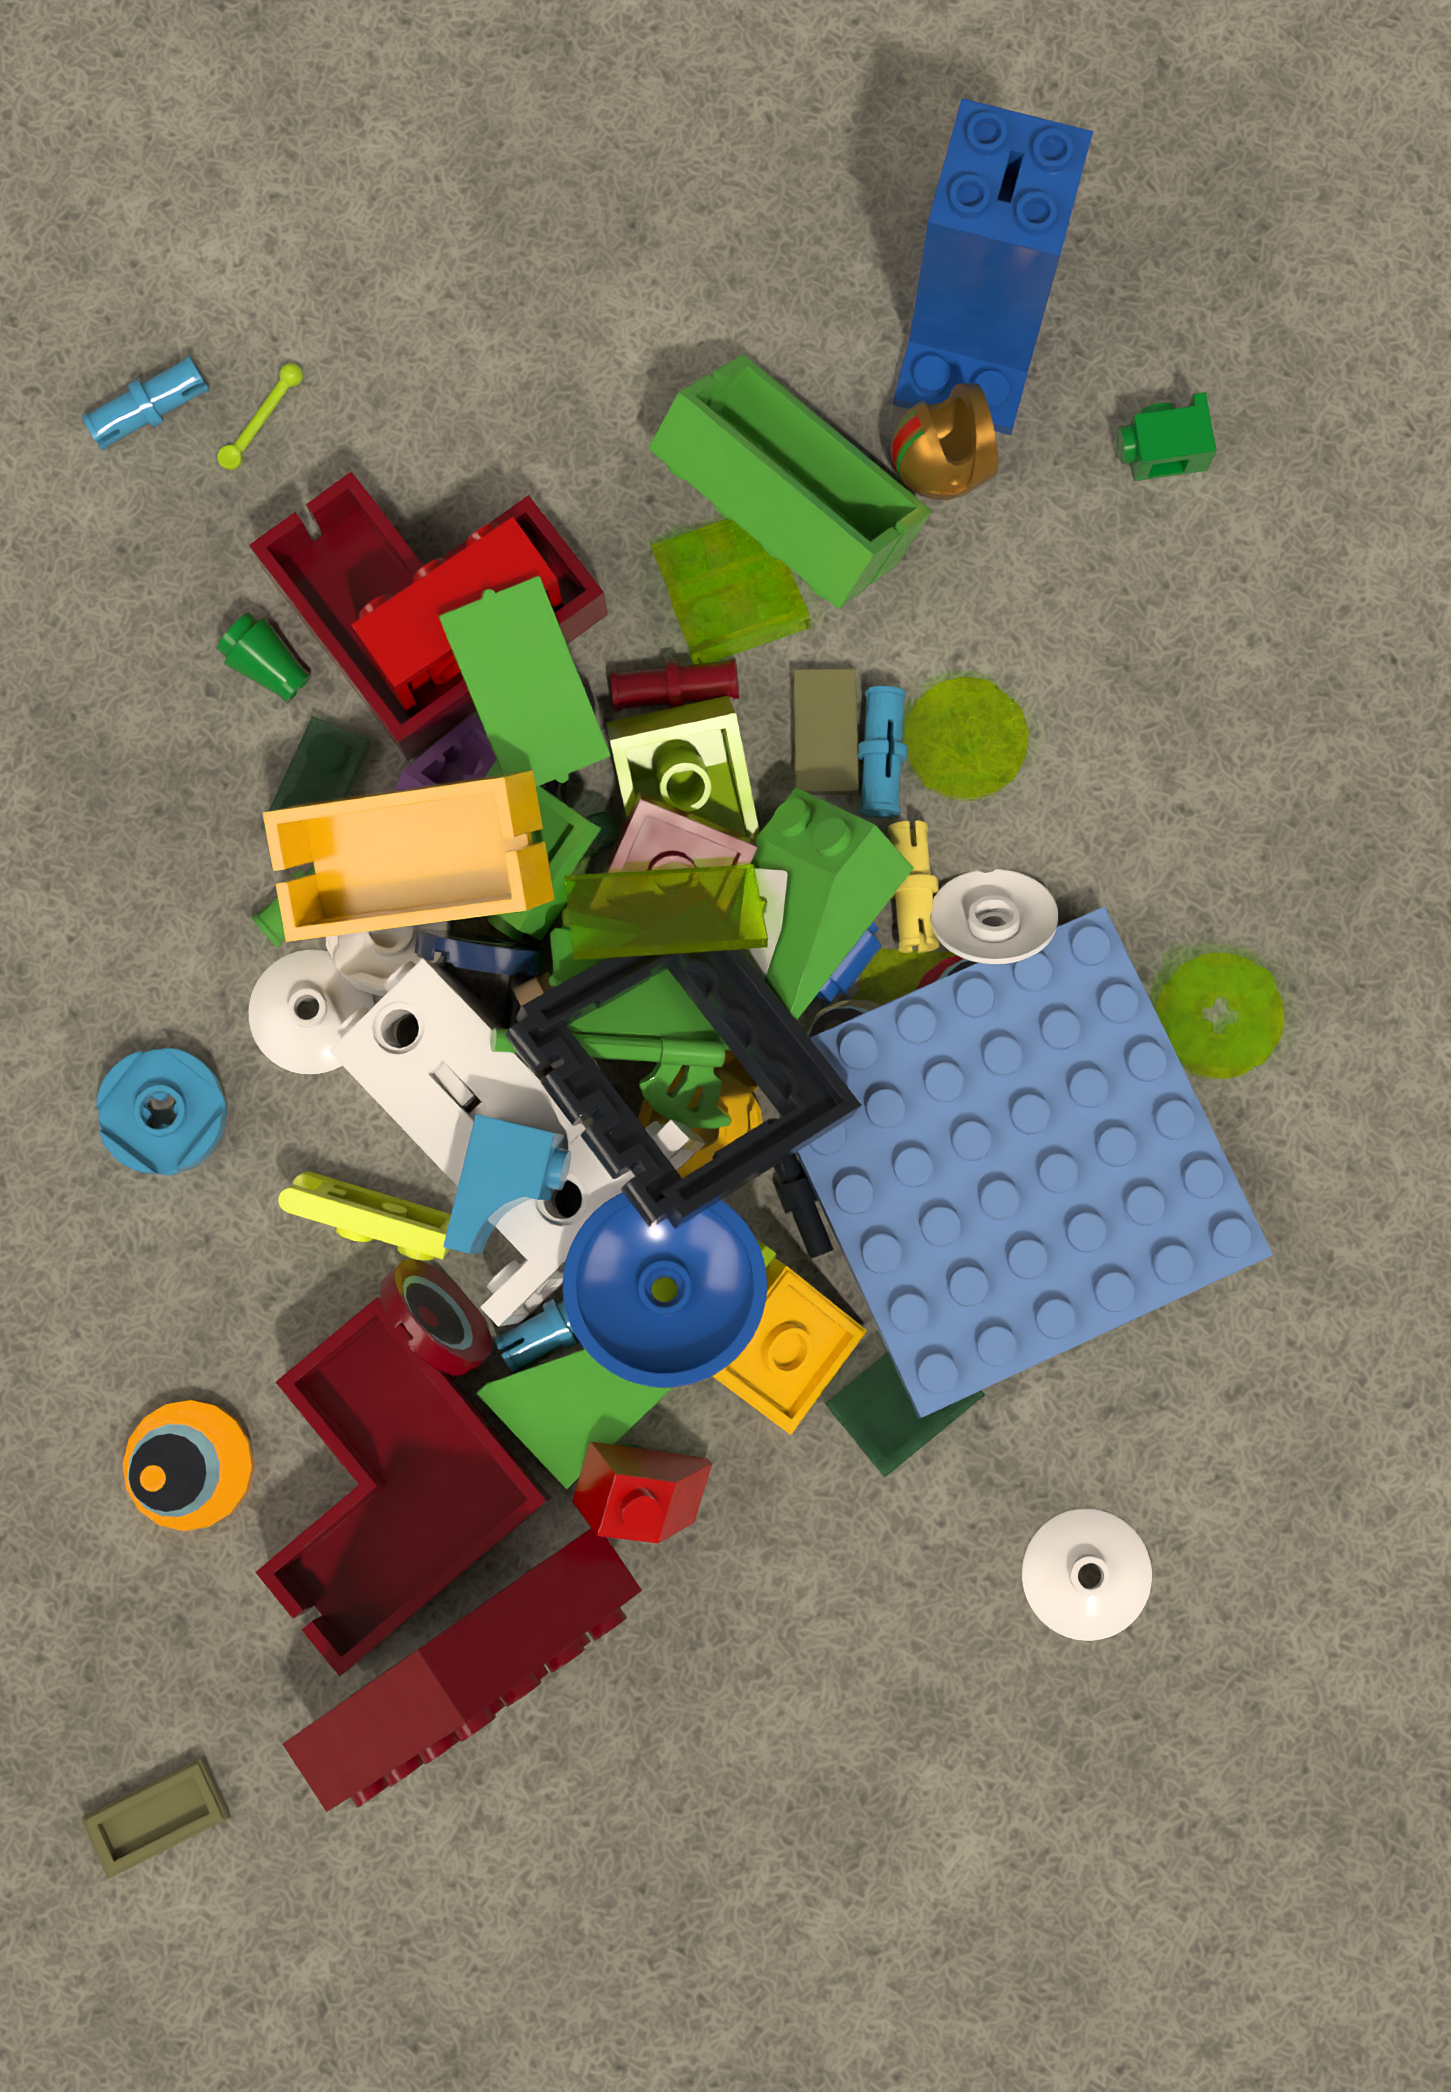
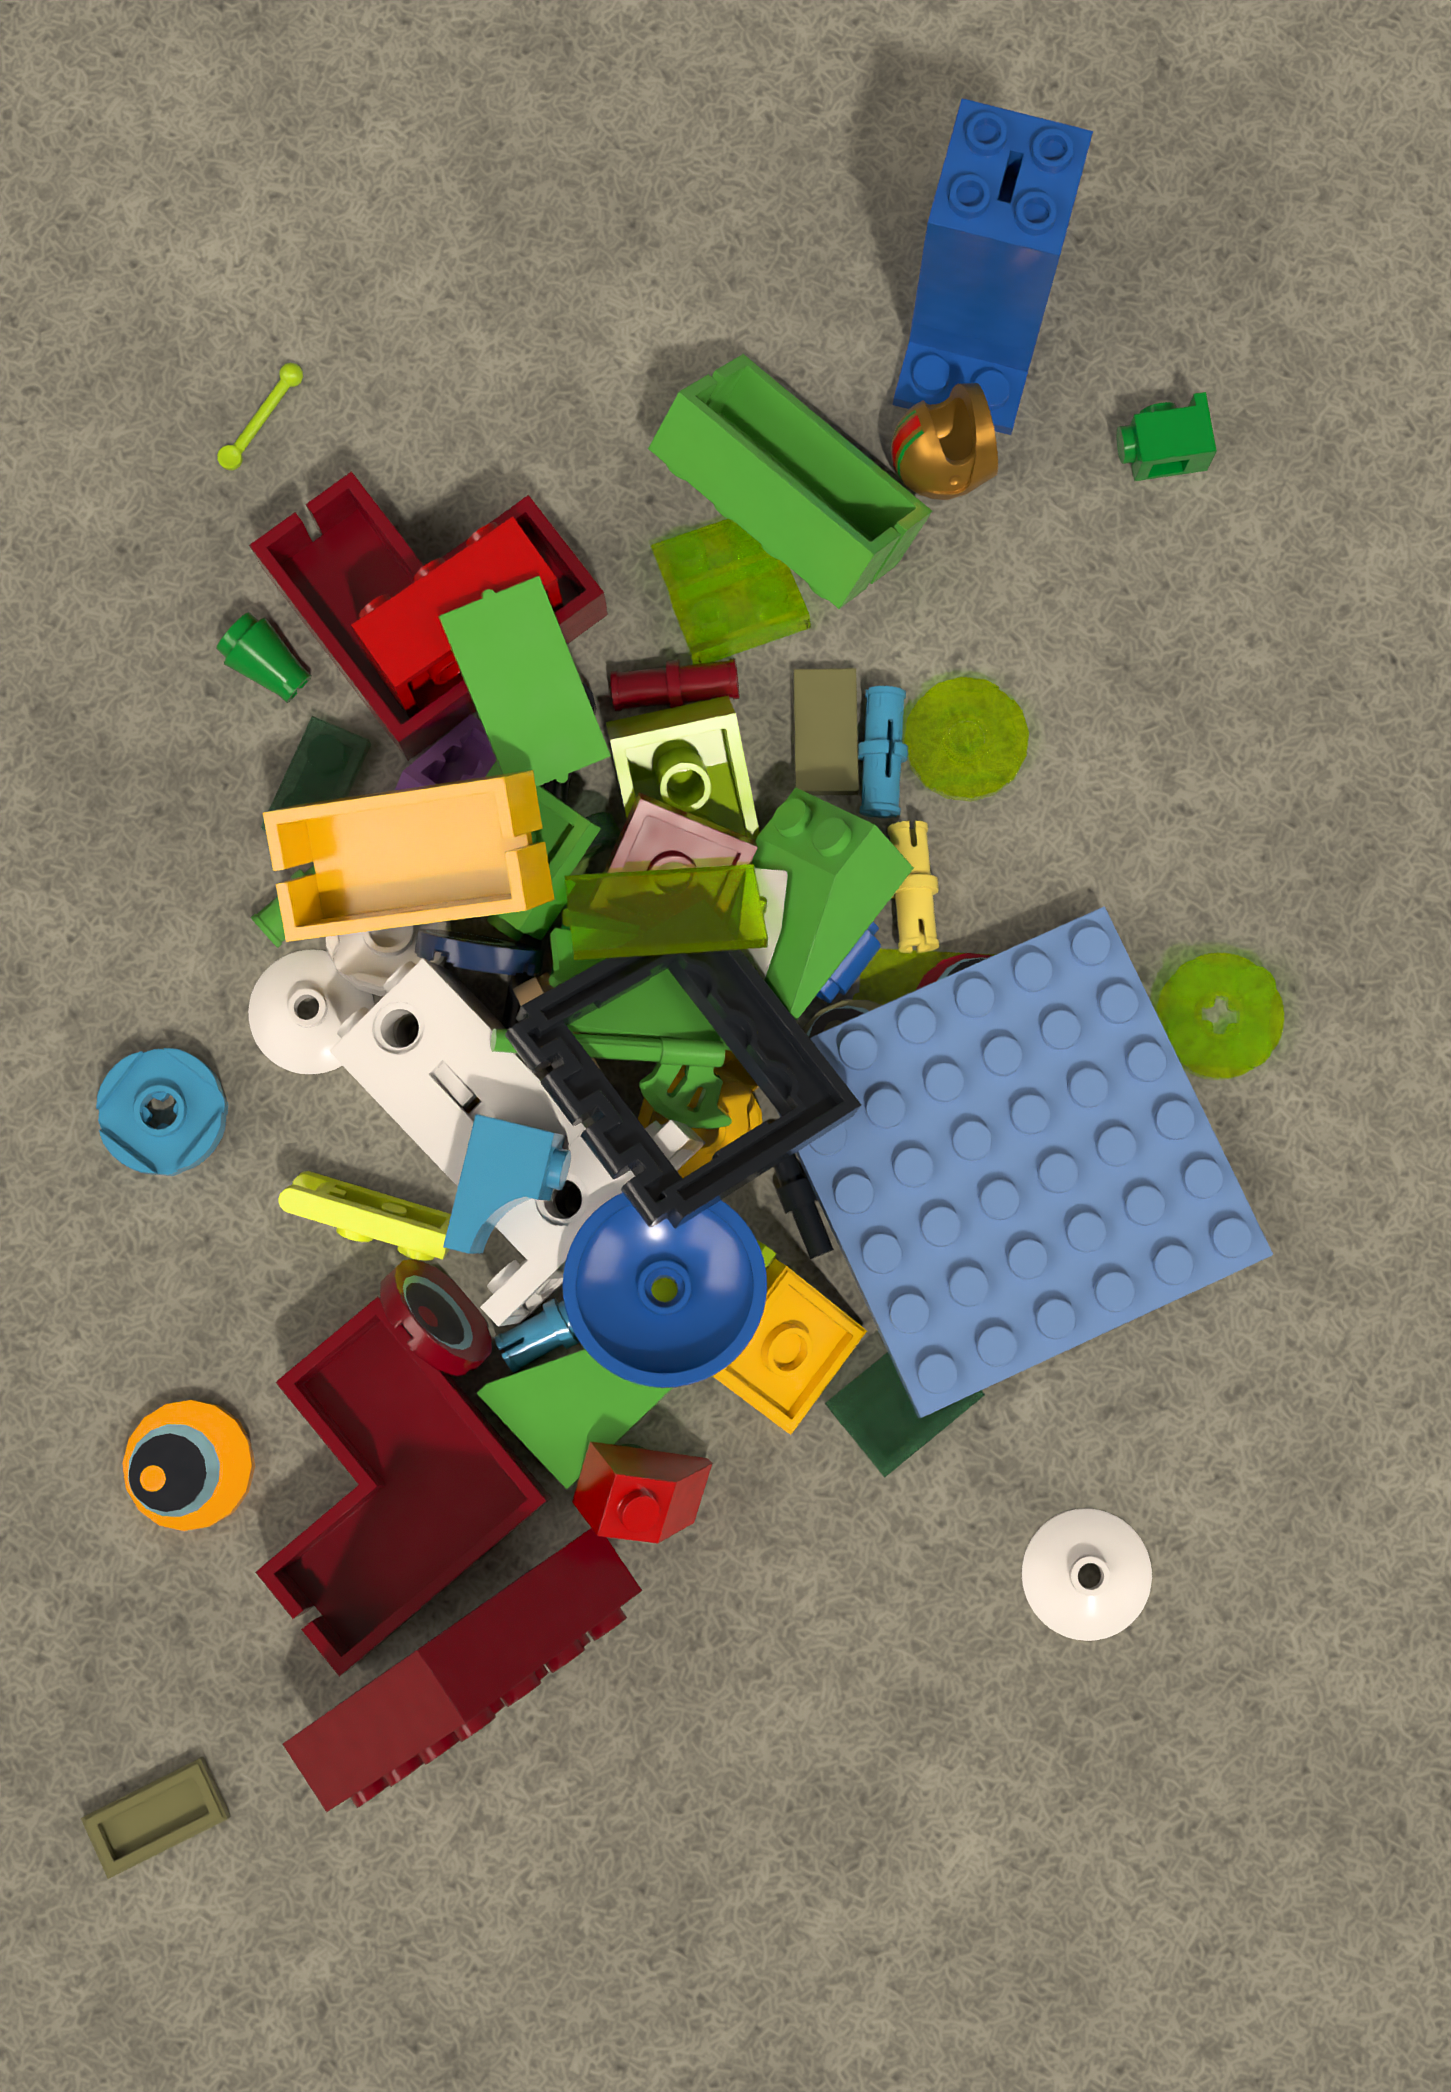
dark azure pin [82,355,210,451] -> none
white dish [930,869,1058,964] -> none

